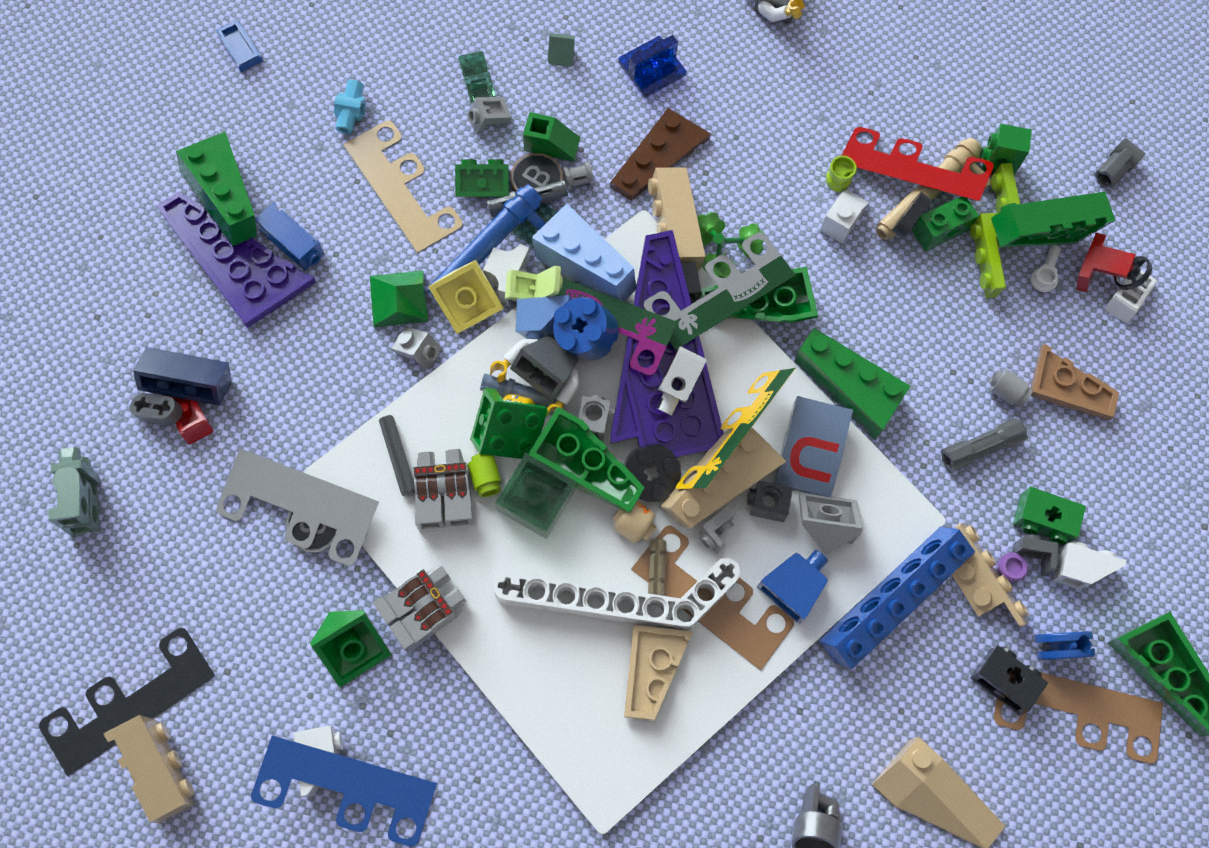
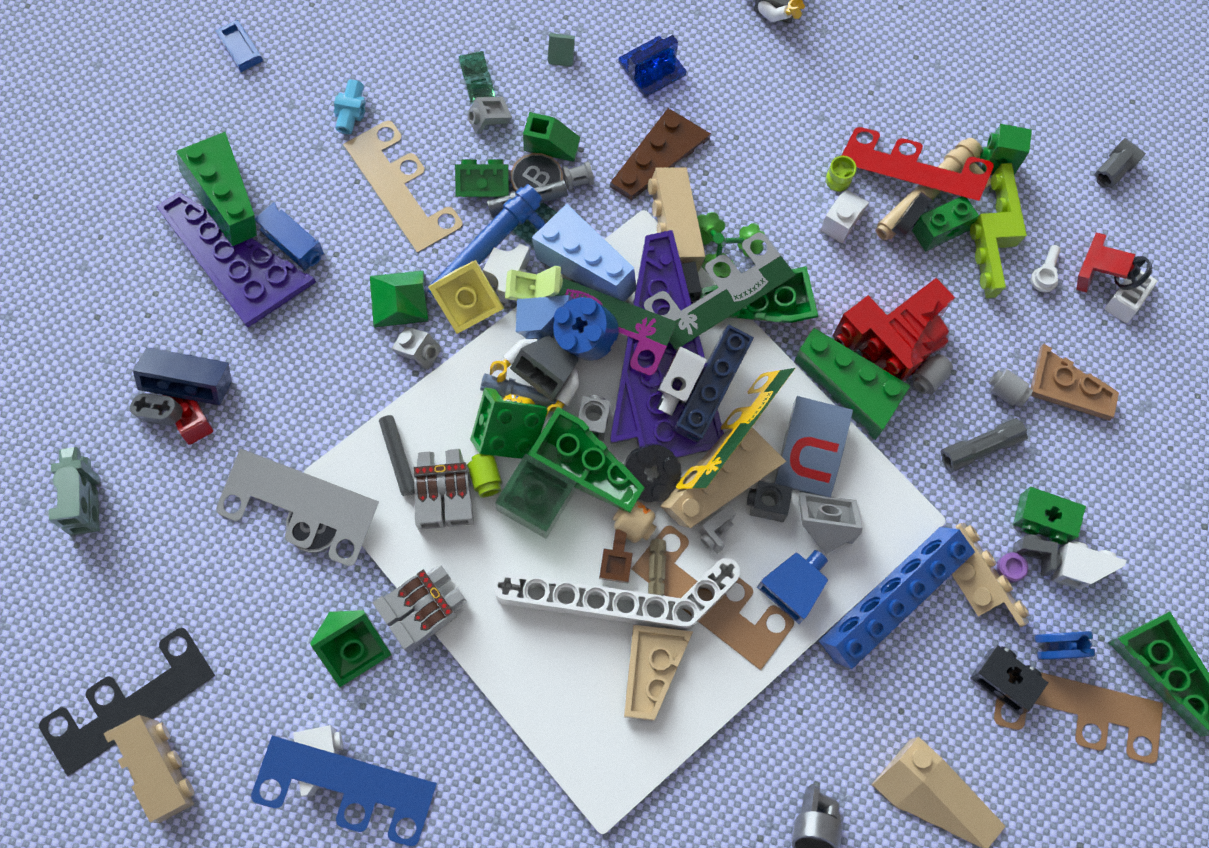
green wedge [991,191,1116,248] -> none
none -> reddish brown plate [599,529,633,584]
none -> dark blue brick [672,324,754,443]
none -> red brick [832,278,955,382]
none -> light grey brick [912,354,953,394]

